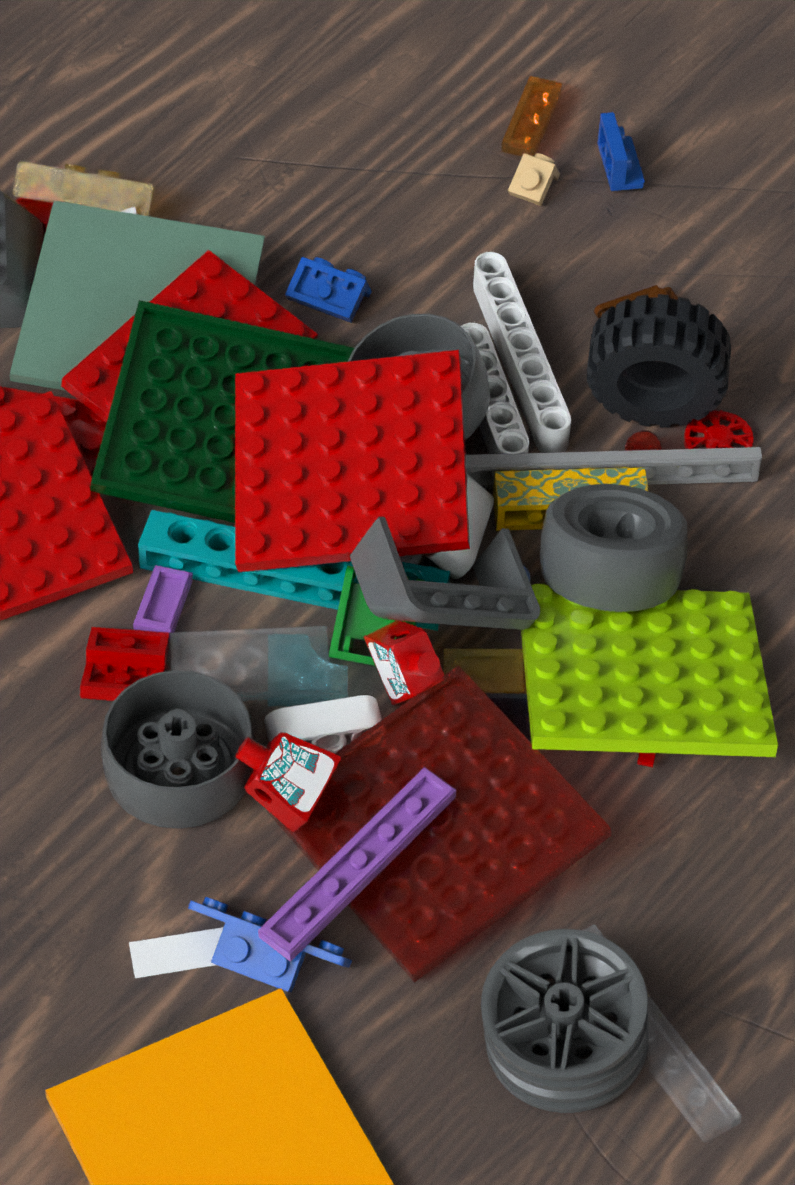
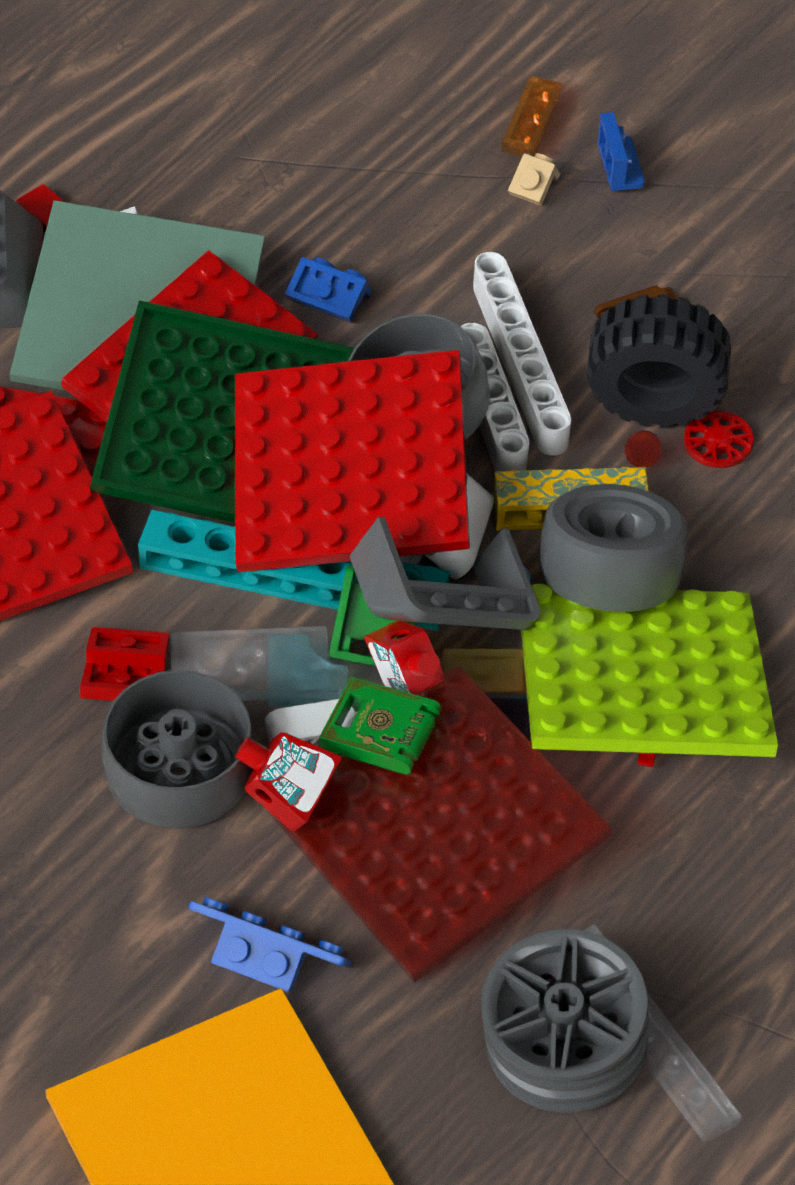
clear yellow bracket [13,162,155,216] -> none
white sticker [129,927,224,978] -> none
medium lavender tile [133,565,193,640] -> none
medium lavender tile [258,767,456,962] -> none
light grey tile [466,447,762,489] -> none
none -> green container [319,676,441,774]

